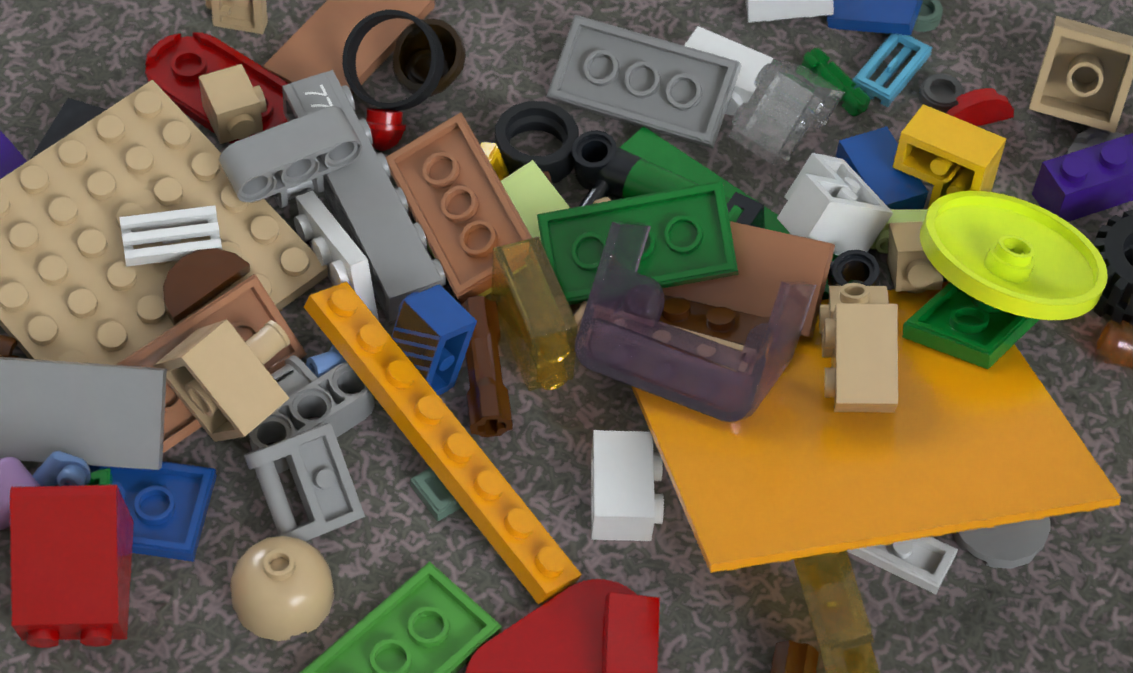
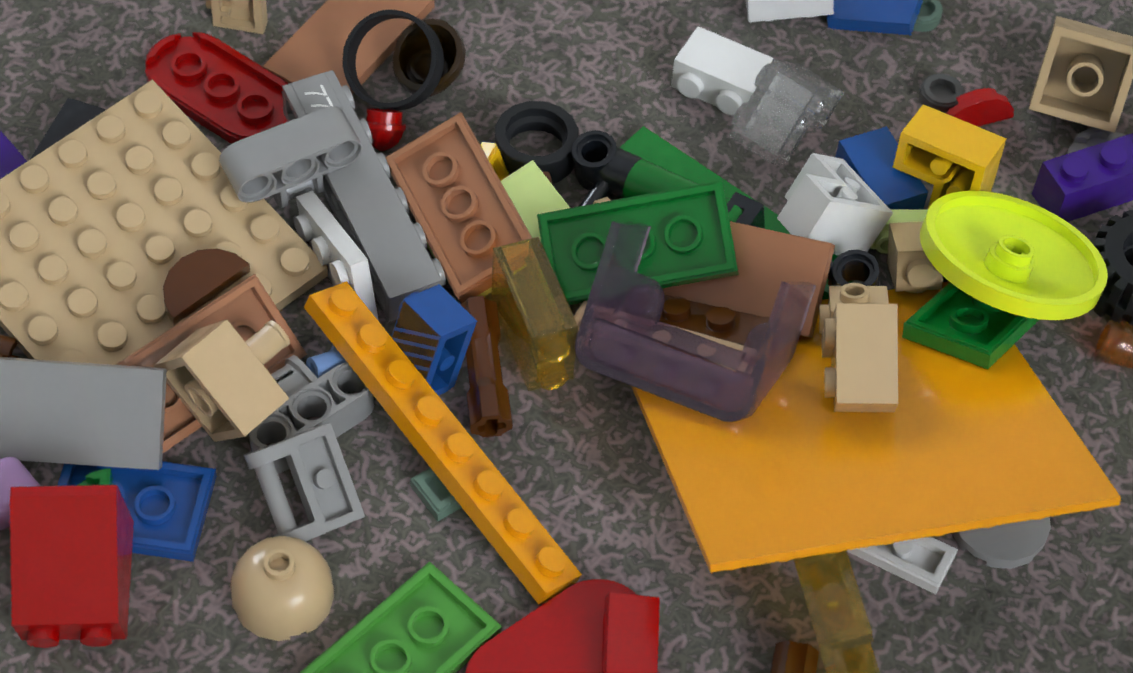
medium blue arm [32,451,91,486] -> none
white tile [119,205,222,267] -> none
tan brick [199,64,267,144] -> none
light grey tile [546,15,741,148] -> none
white brick [591,430,664,541] -> none
green axle [802,48,871,117] -> none
medium azure tile [853,34,932,107] -> none

